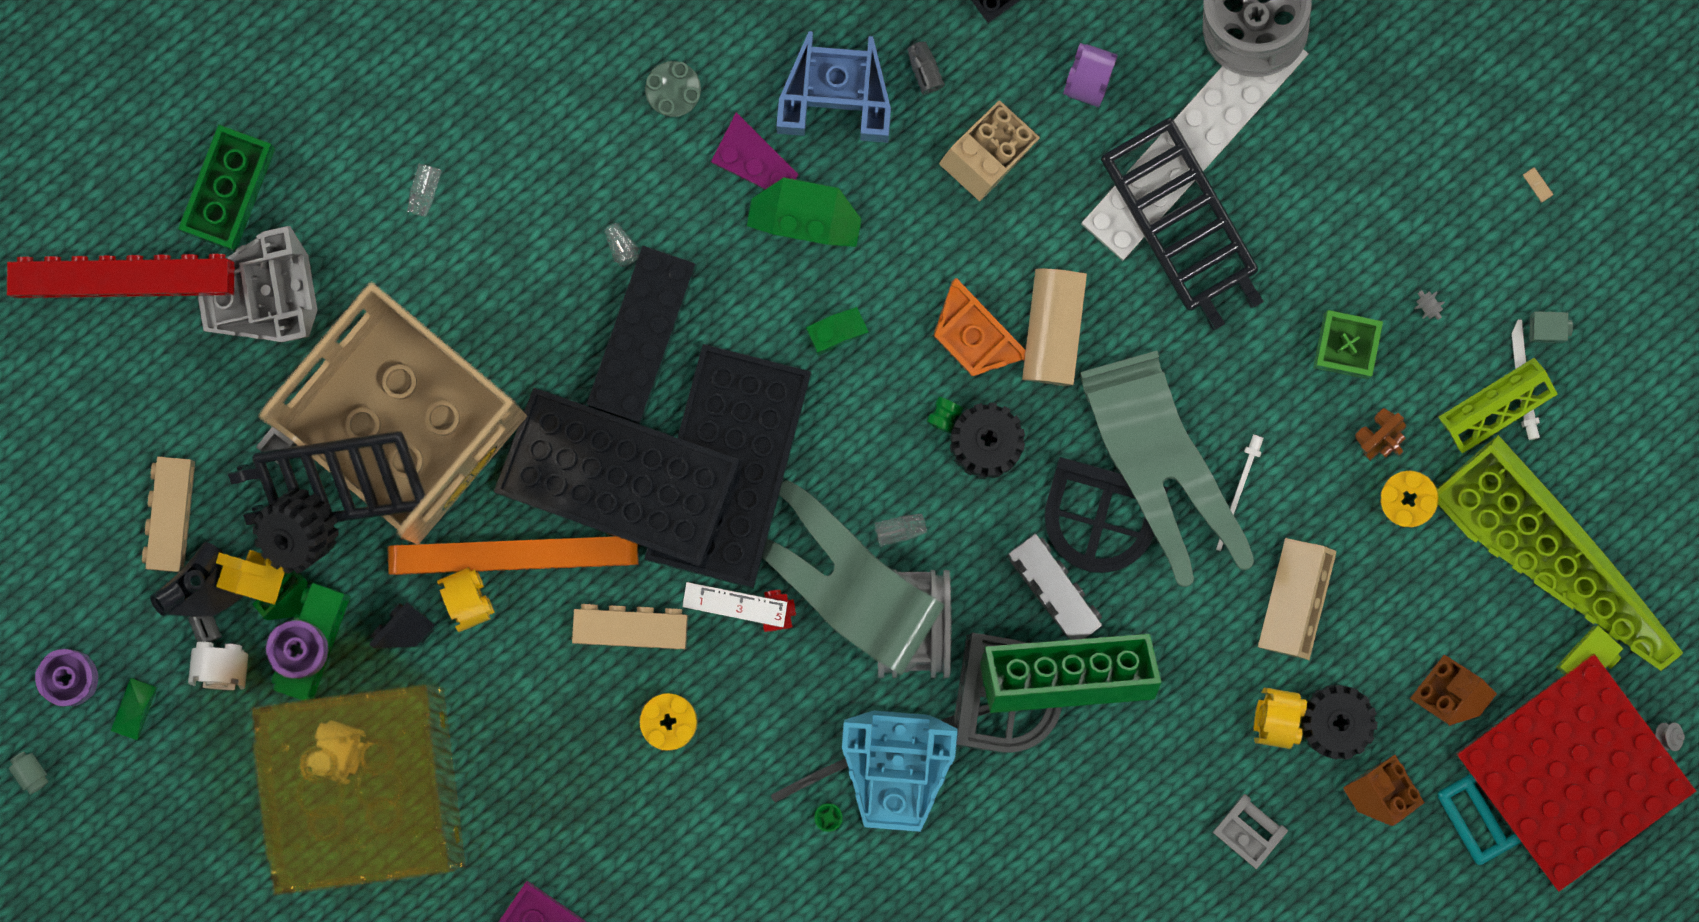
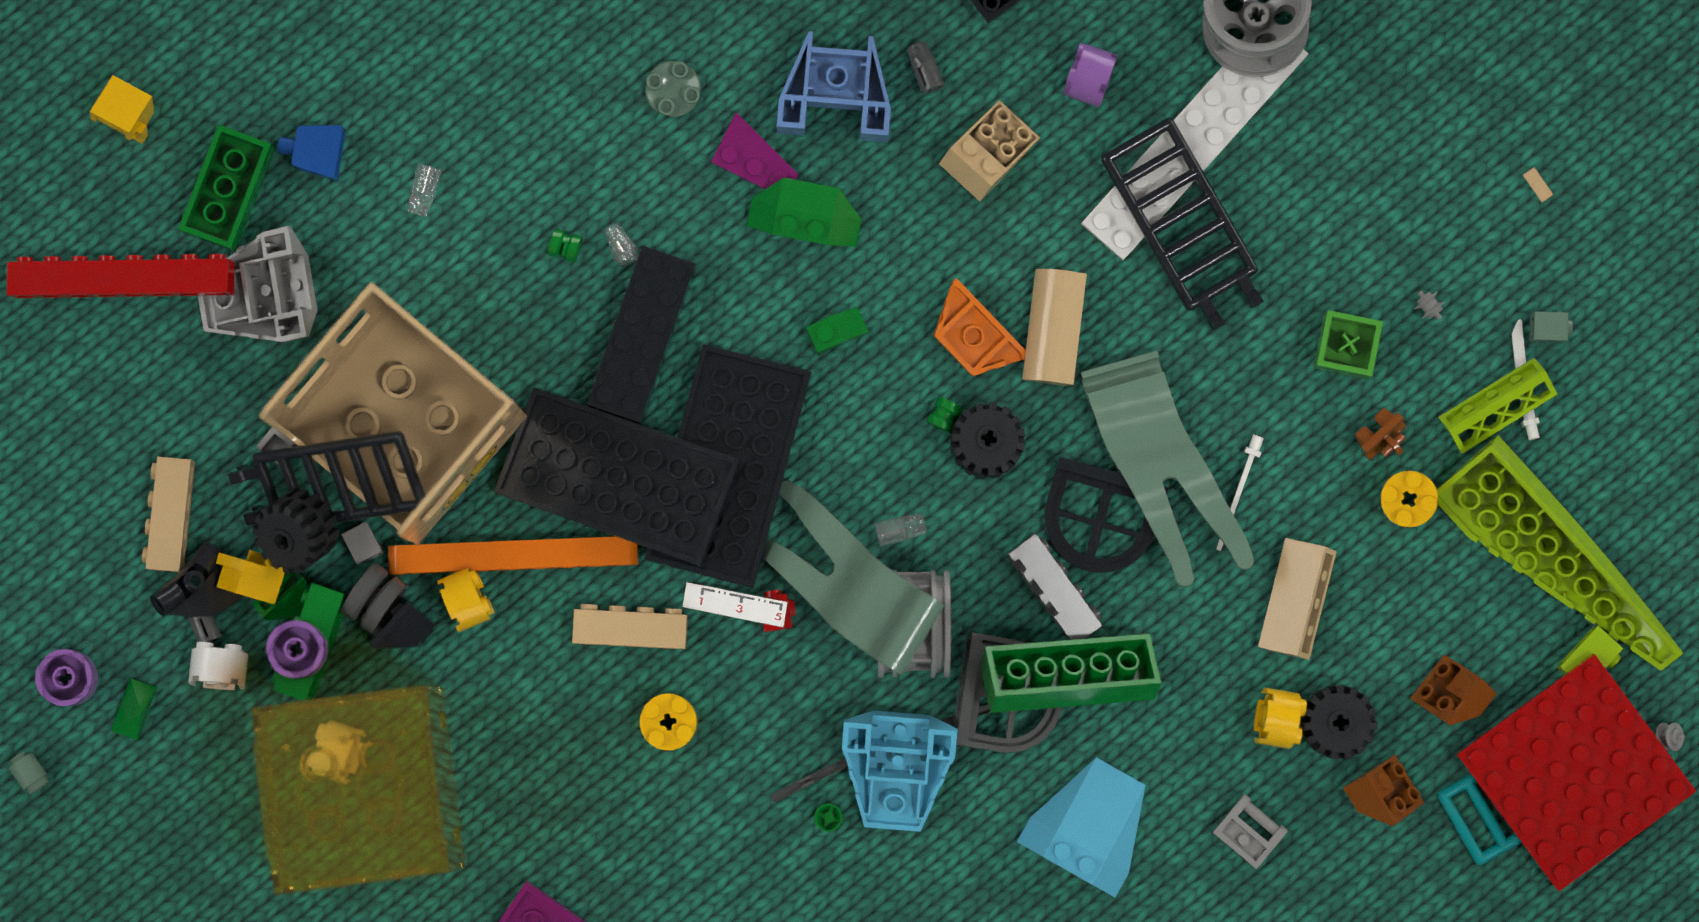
none -> yellow plate [90,75,154,144]
none -> blue torso [278,125,346,182]
none -> dark grey wheel [340,562,409,634]
none -> light grey panel [341,522,385,565]
none -> green wheel [547,228,583,263]
none -> medium azure wedge [1017,757,1146,897]

